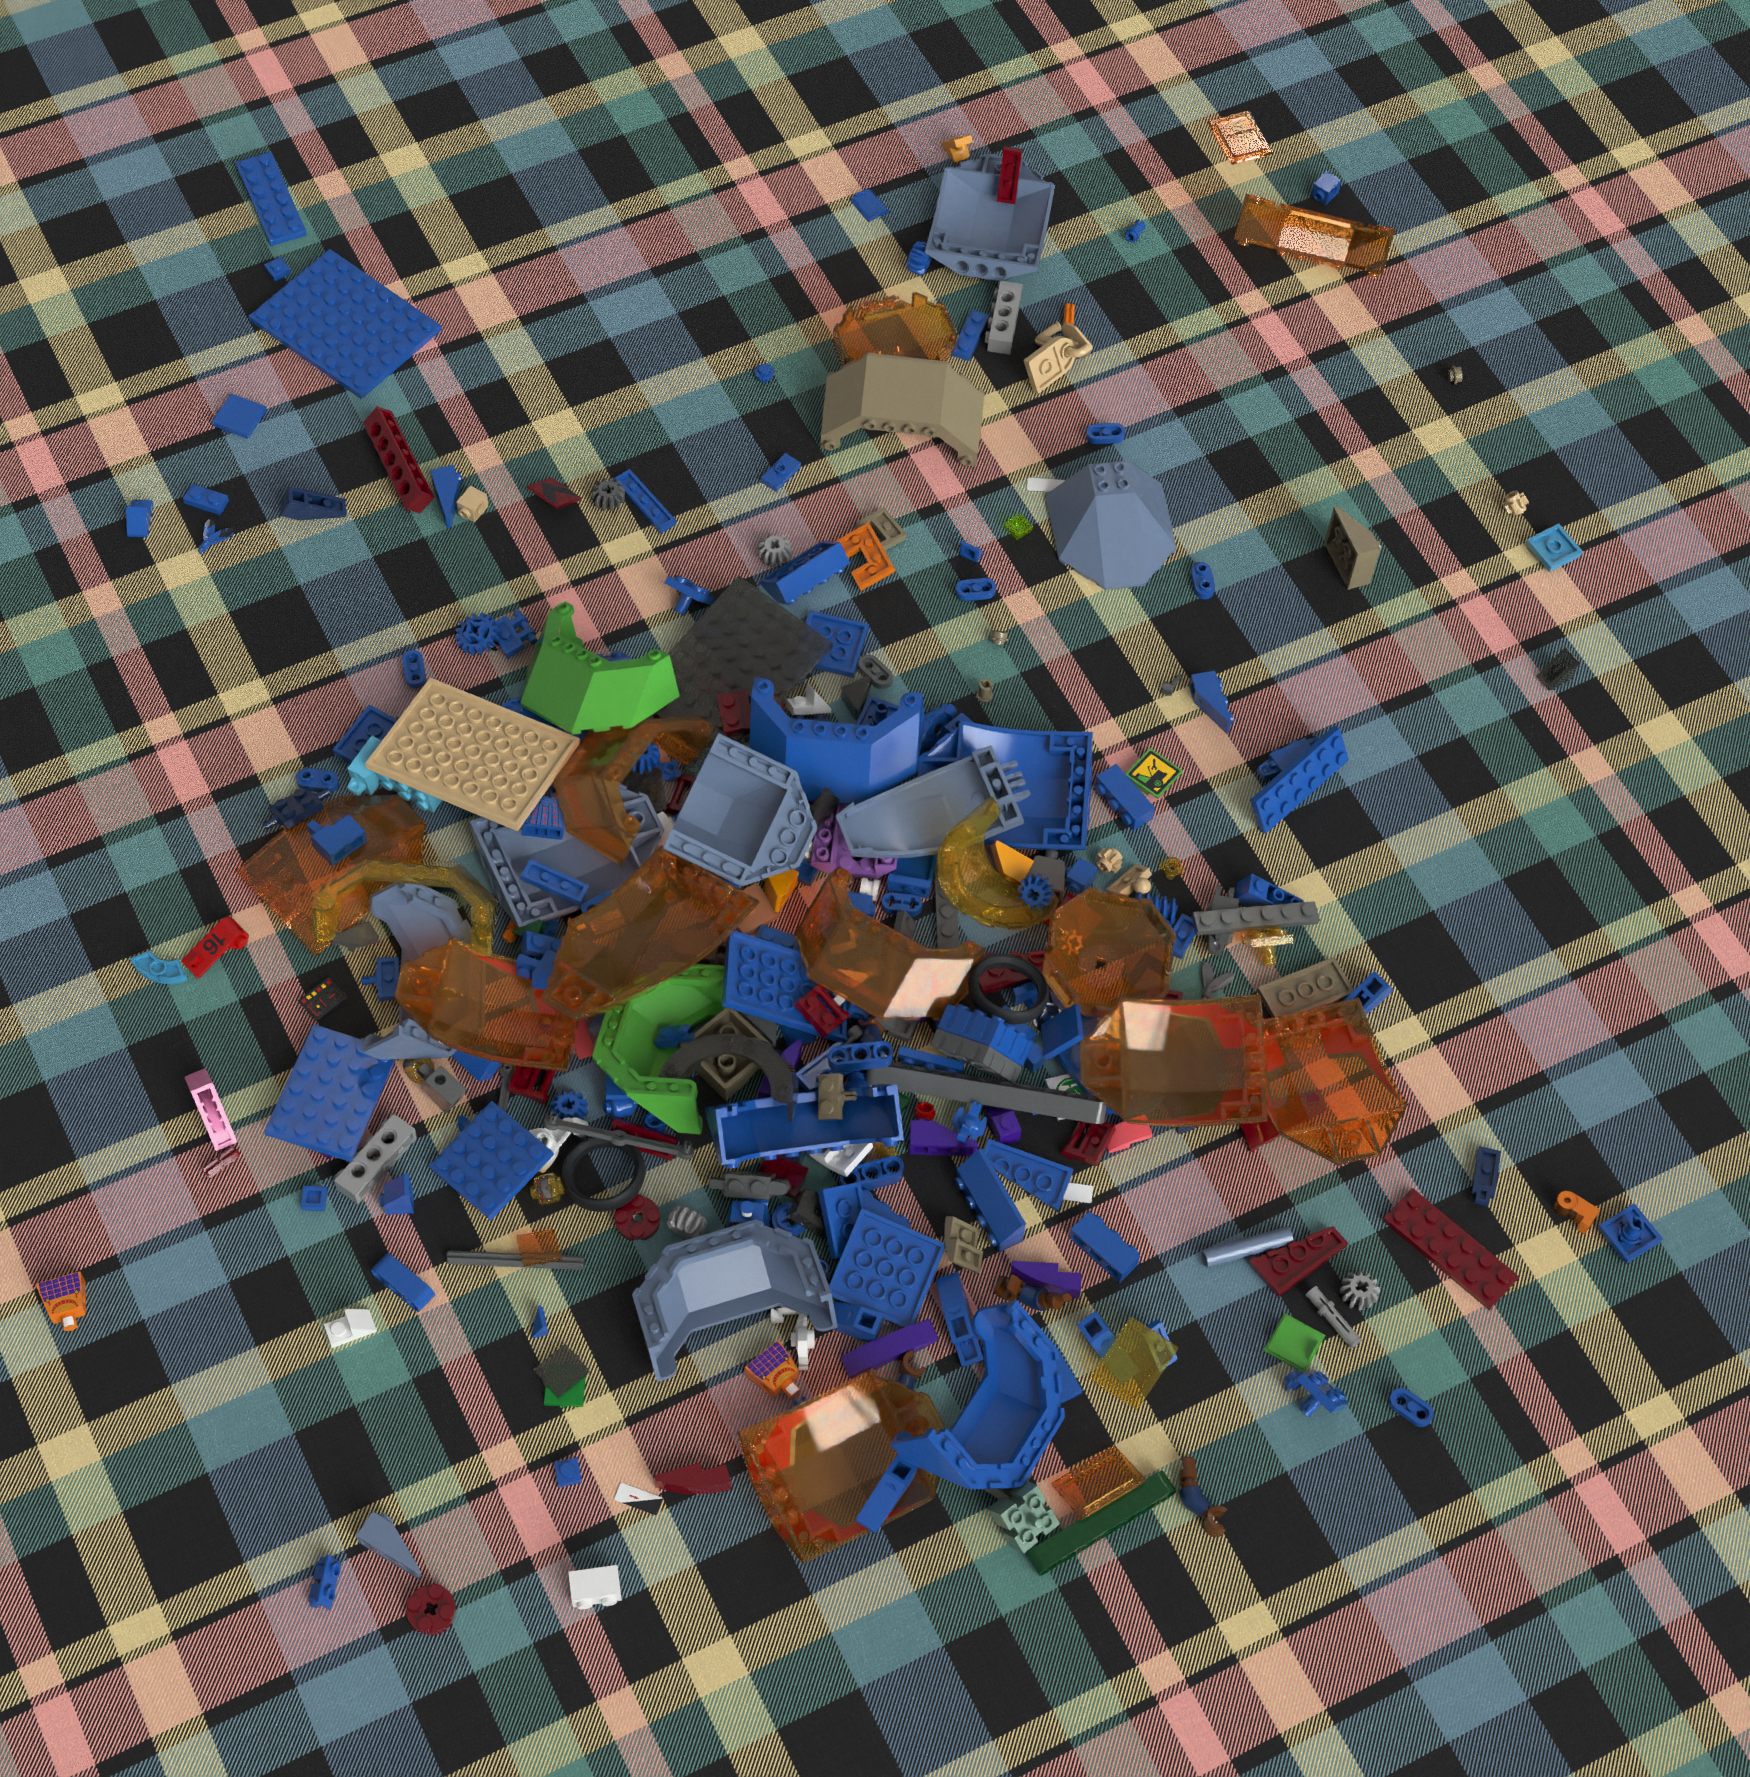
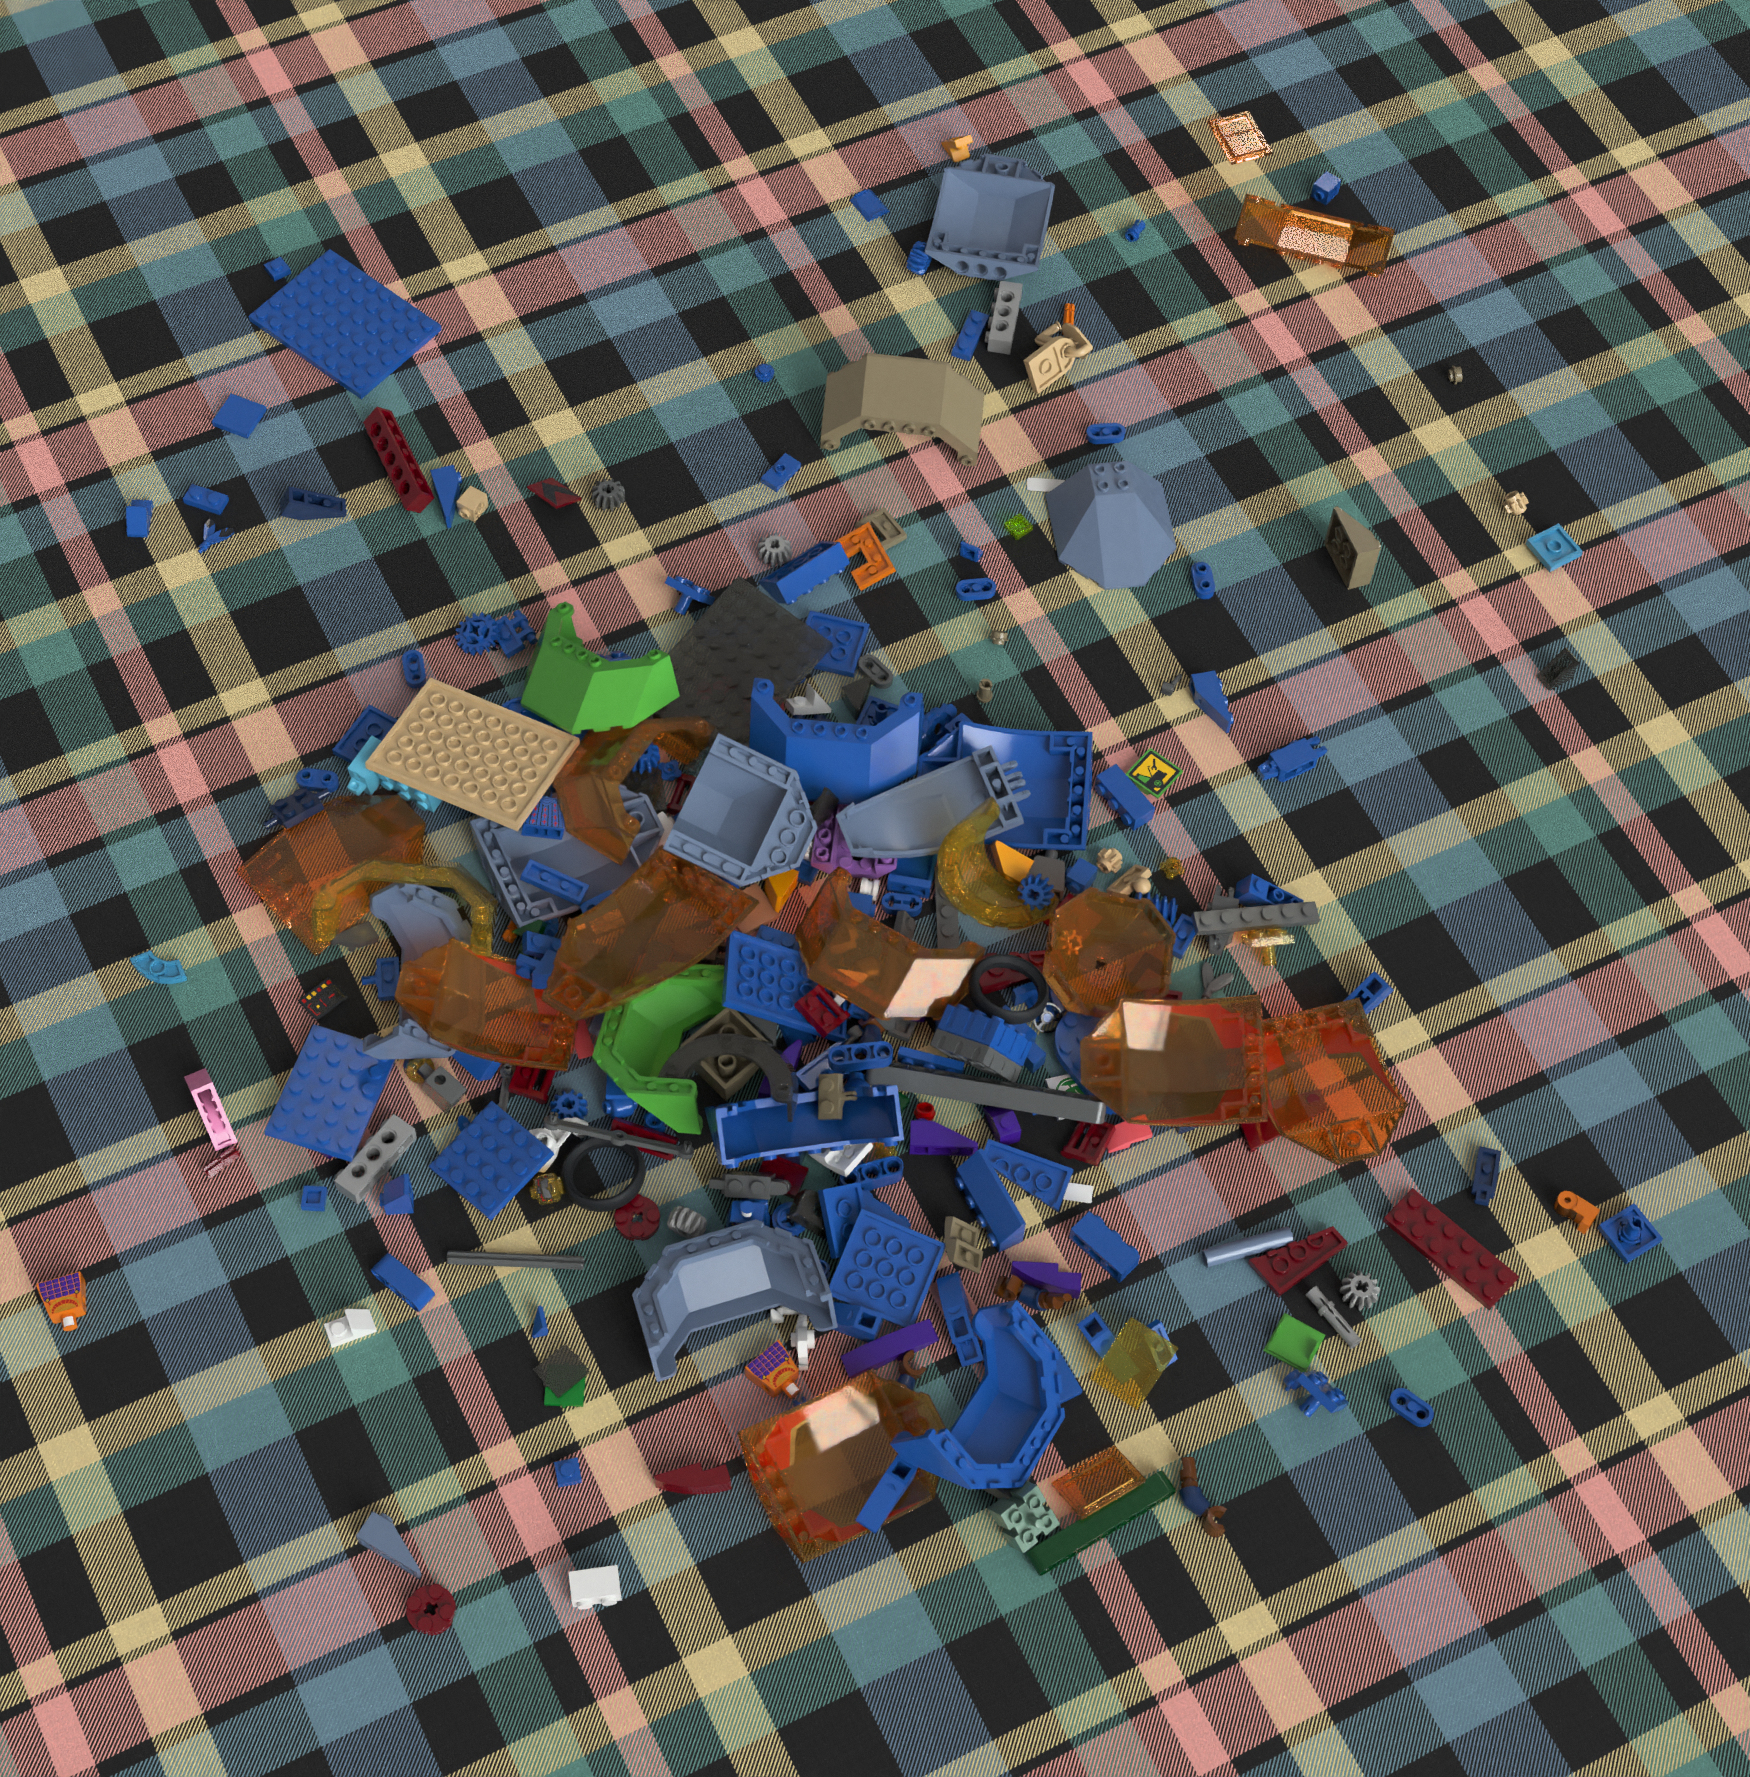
red door [181,916,249,979] -> none
blue plate [235,152,307,246] -> none
blue hinge [307,814,367,867] -> none
blue hinge [308,1555,341,1610] -> none
clear orange piece [516,1229,562,1267] -> none
blue tile [614,469,676,534] -> none
sticker [614,1483,663,1515] -> none
blue plate [654,1024,695,1049] -> none
dark red plate [717,688,751,735] -> none
clear orange windscreen [833,292,957,367] -> none
blue piece [951,1101,987,1143] -> none
dark red plate [997,146,1023,204] -> none
blue tile [1041,1003,1084,1060] -> none
blue plate [1250,726,1349,834] -> none
dark tan plate [1257,957,1354,1026] -> none

